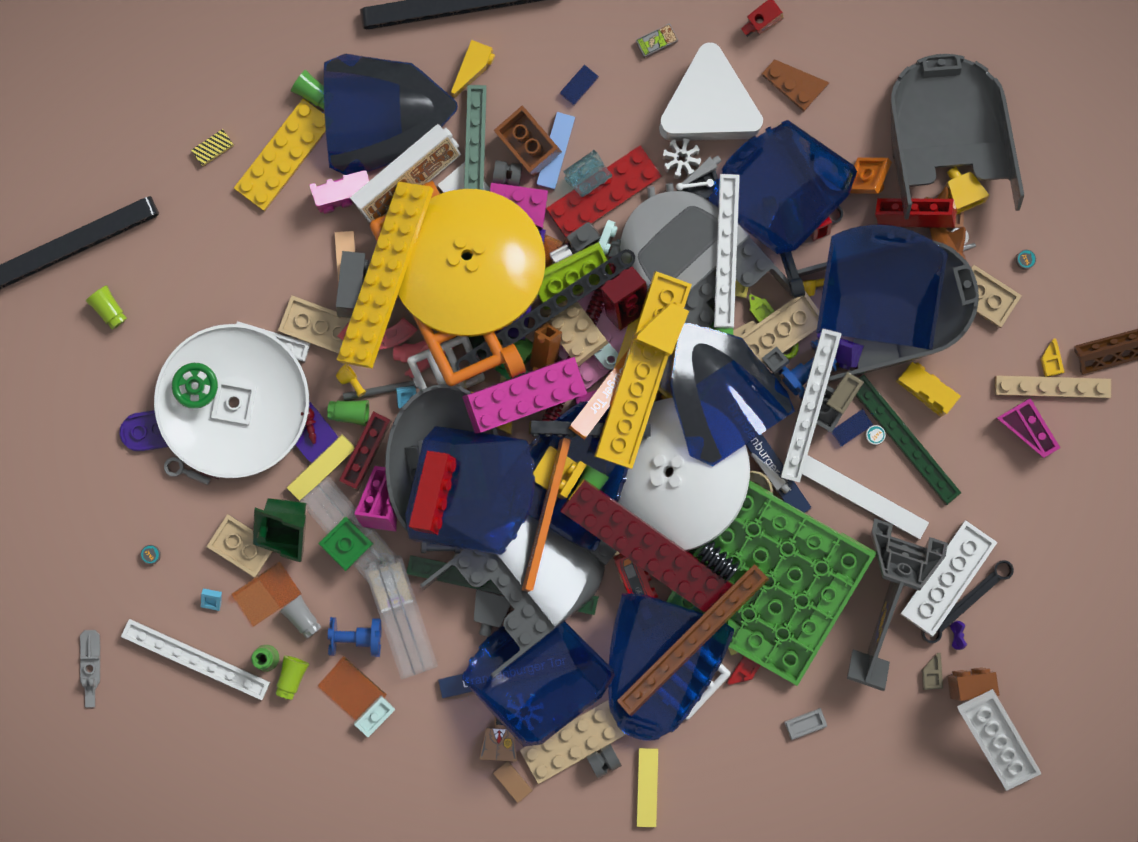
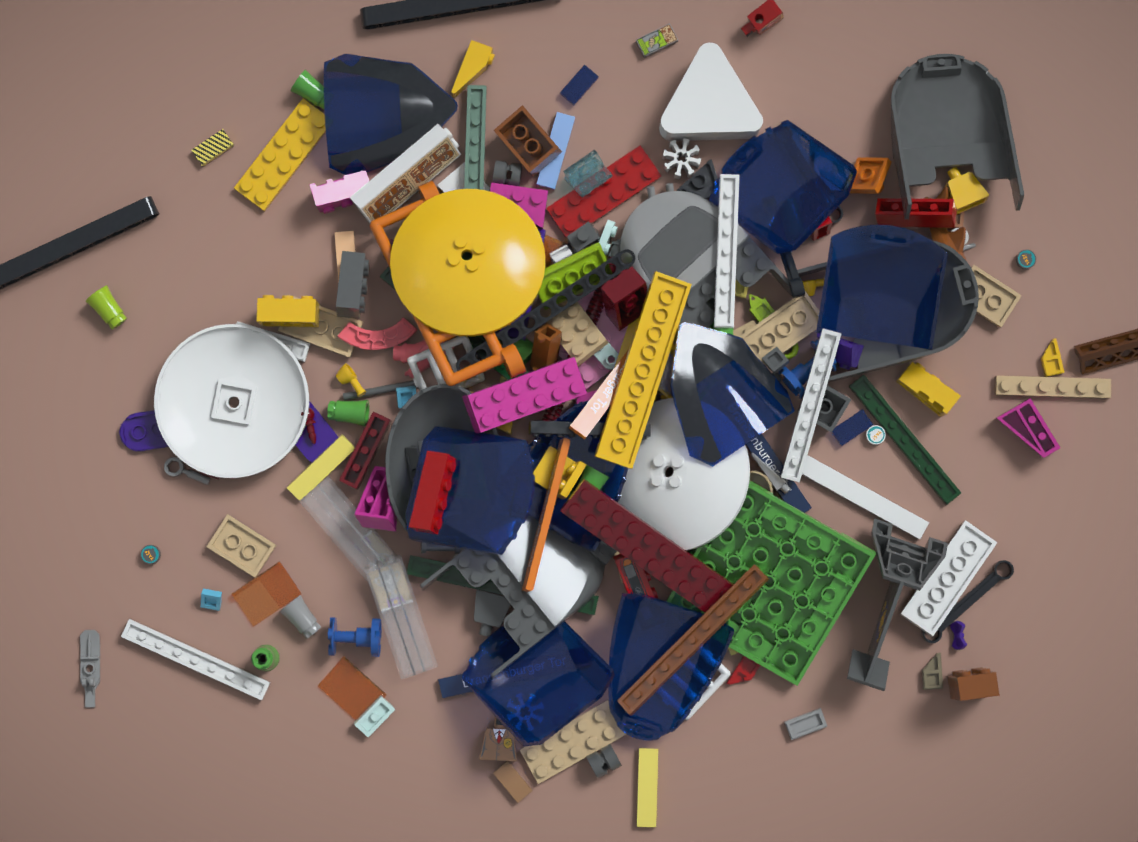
green plate [172,362,218,409] -> none
dark green piece [253,498,306,562] -> none
lime plant [276,655,309,700] -> none
green plate [318,516,373,571] -> none
yellow plate [337,182,434,369] -> none
yellow slope [632,302,689,356] -> none
white hinge [676,179,714,191] -> none
light grey piece [682,155,722,184] -> none
black piece [695,541,739,583] -> none
dark orange wing [762,59,829,112] -> none
dark tan tile [826,371,864,414] -> none
white plate [957,689,1041,791] -> none
none -> yellow brick [257,295,320,327]

